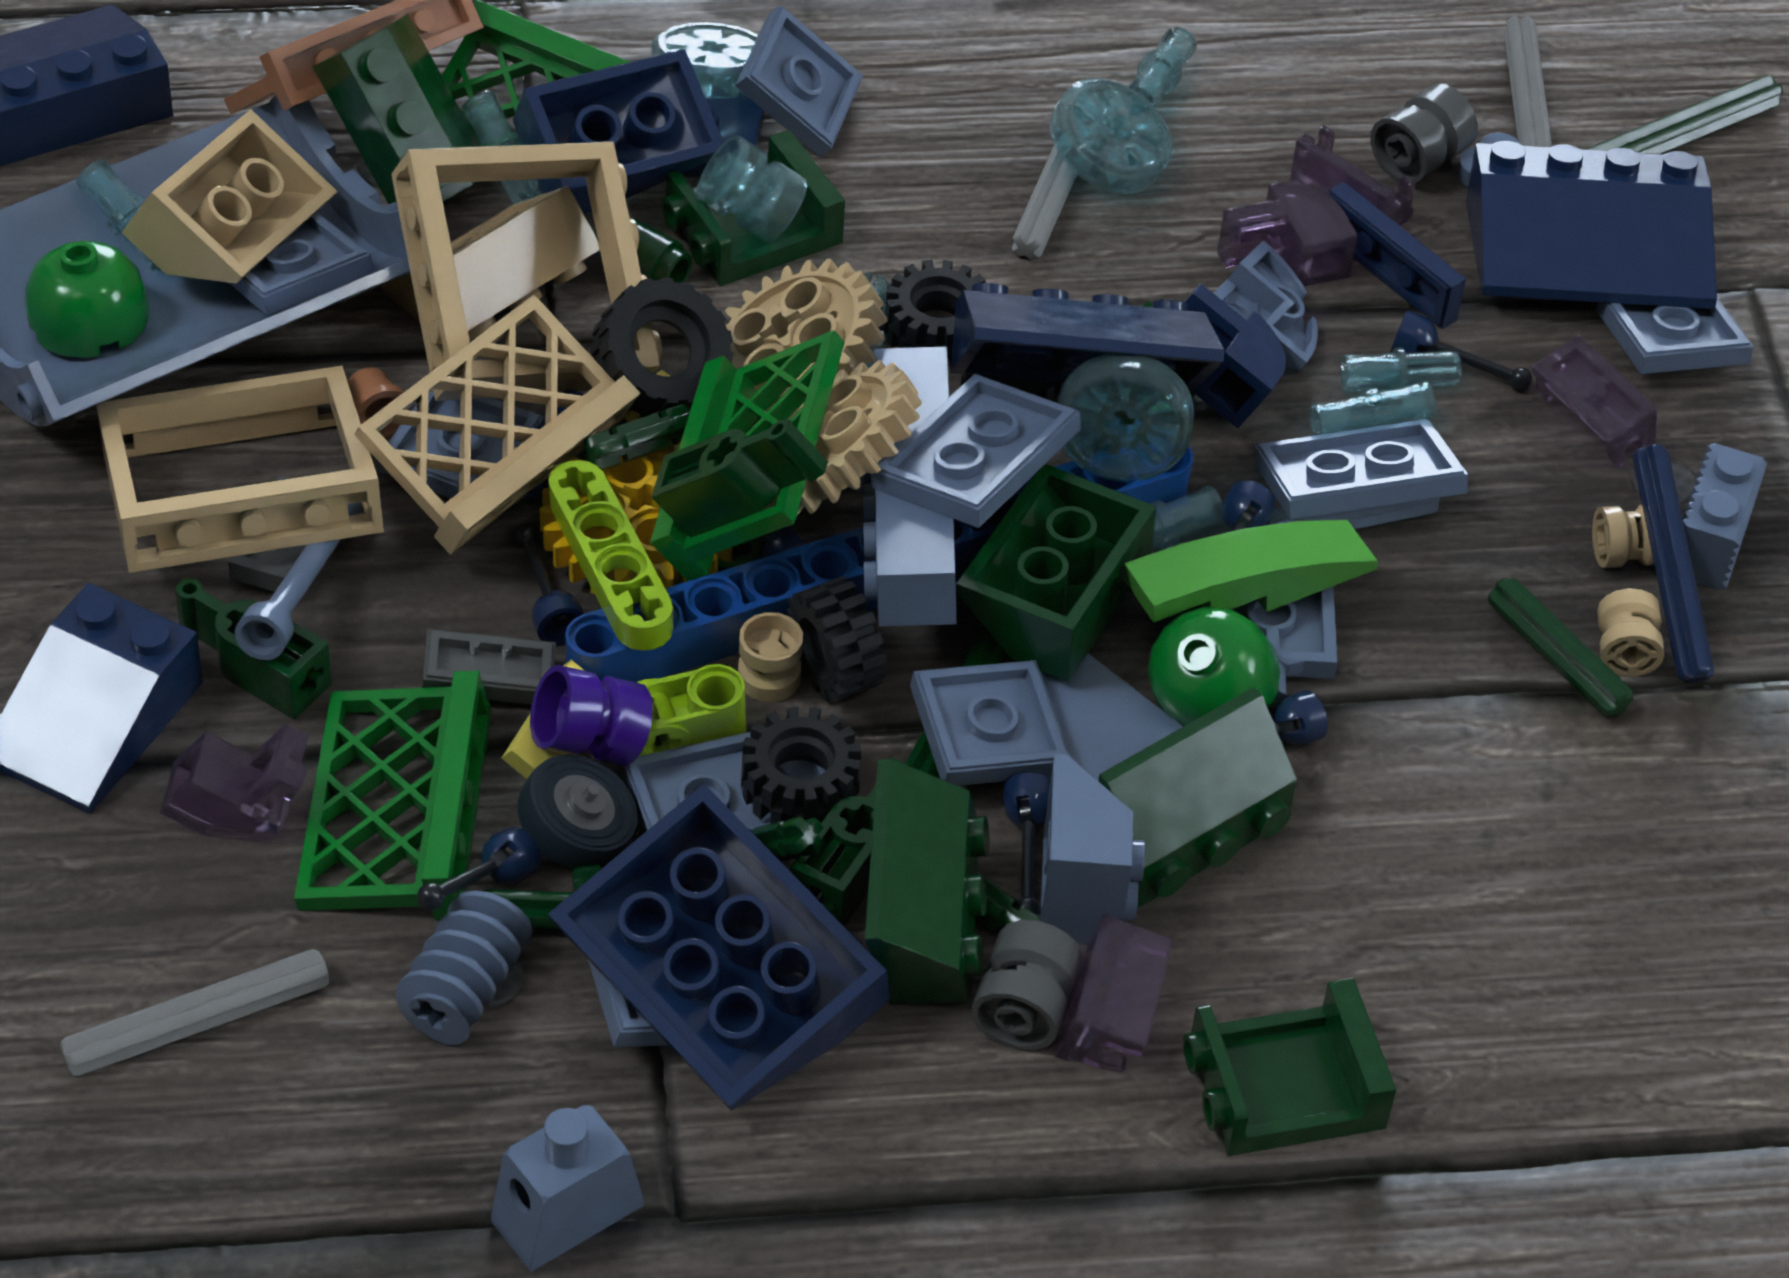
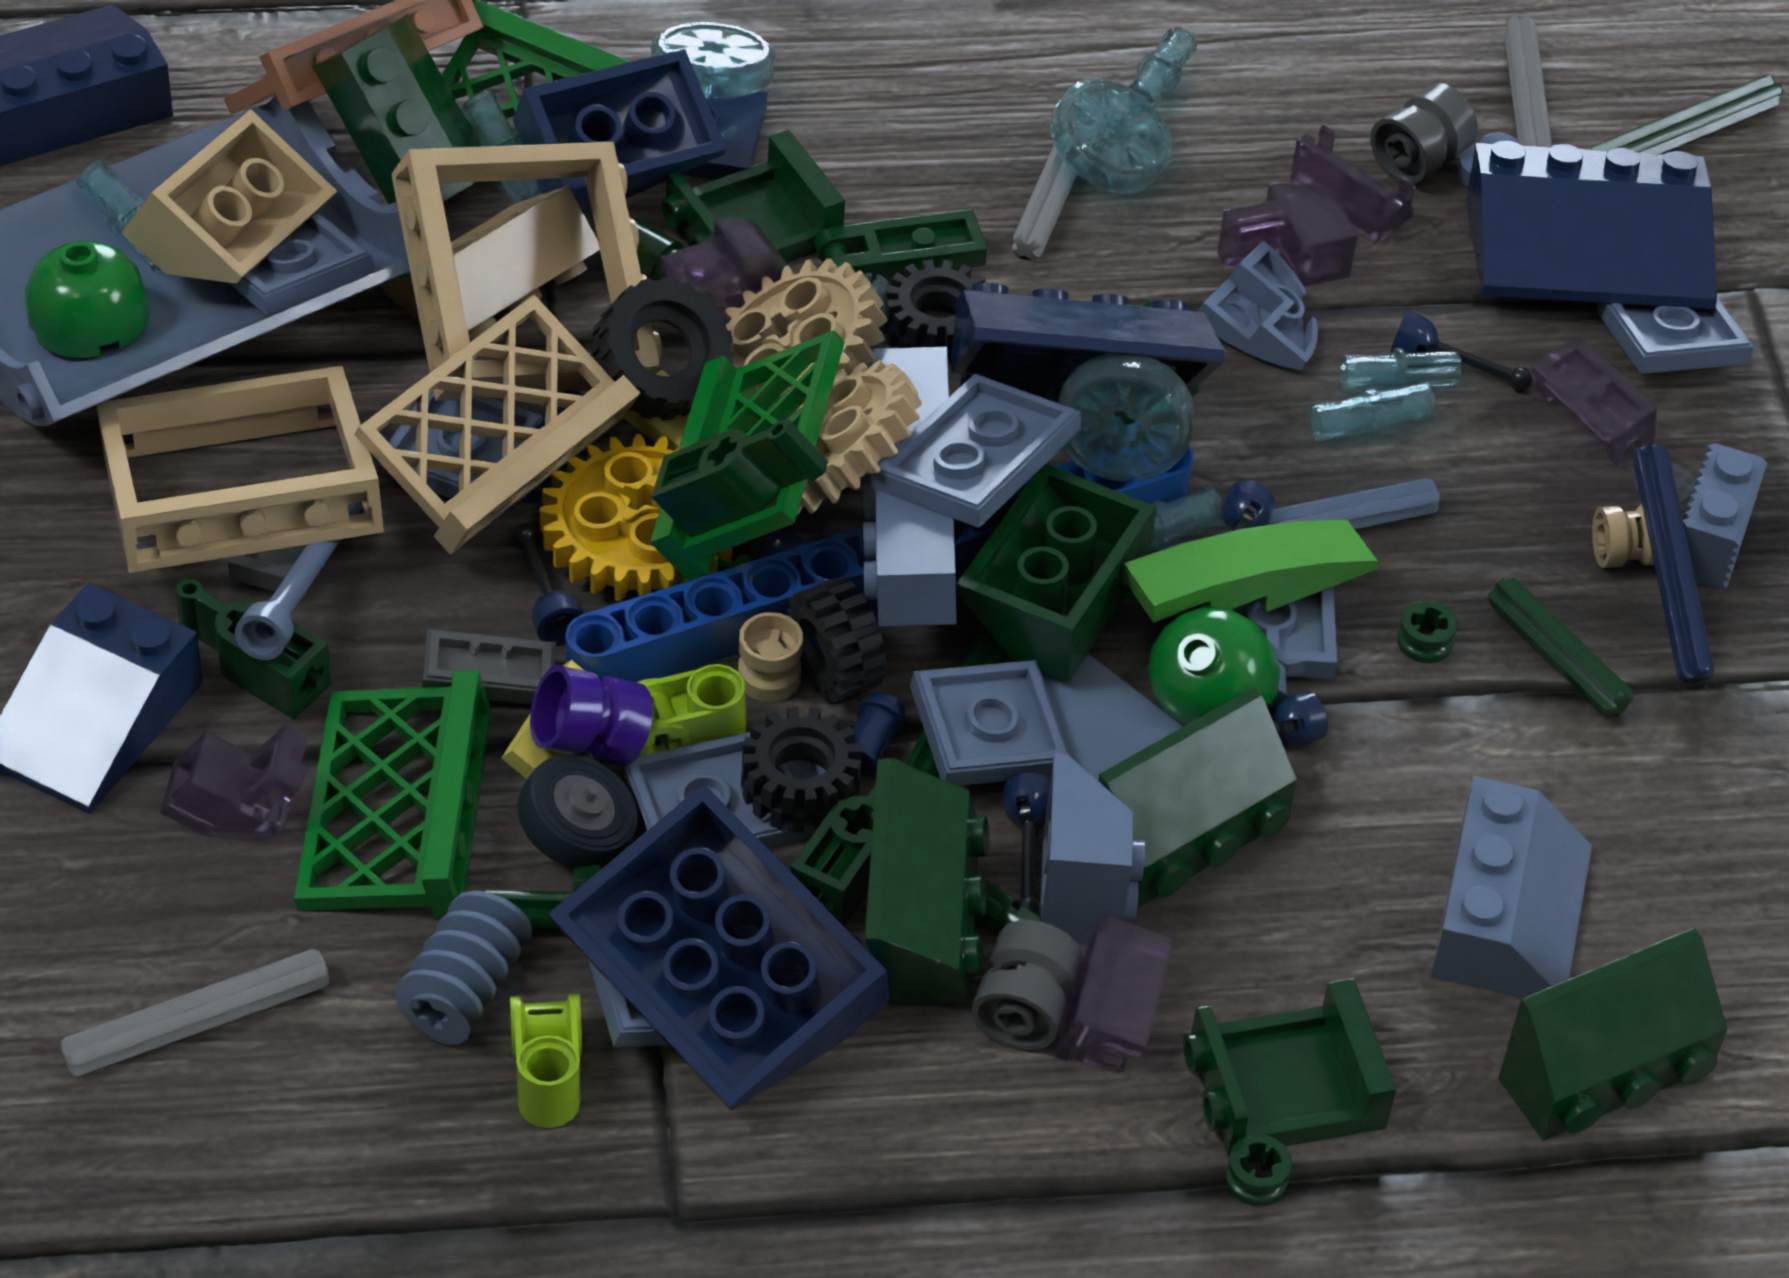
nougat piece [347,367,413,441] -> none
hinge [417,827,541,910] -> none
sand blue torso [491,1105,644,1272] -> none
lime beam [548,460,673,651] -> none
dark green axle [583,404,690,471] -> none
clear light blue wheel [696,135,807,243] -> none
sand blue plate [735,5,863,157] -> none
dark green axle [749,817,824,862] -> none
dark blue brick [1184,283,1286,428] -> none
sand blue tile [1255,419,1468,520] -> none
dark blue tile [1322,181,1466,329] -> none
tan wheel [1597,588,1664,677] -> none
none -> lime piece [510,994,582,1128]
none -> clear purple brick [661,217,790,308]
none -> dark green plate [814,209,987,281]
none -> dark blue pin [853,692,906,777]
none -> dark green bush [1225,1134,1292,1206]
none -> dark green bush [1397,600,1457,663]
none -> sand blue slope [1430,776,1592,998]
none -> dark green slope [1498,927,1727,1141]

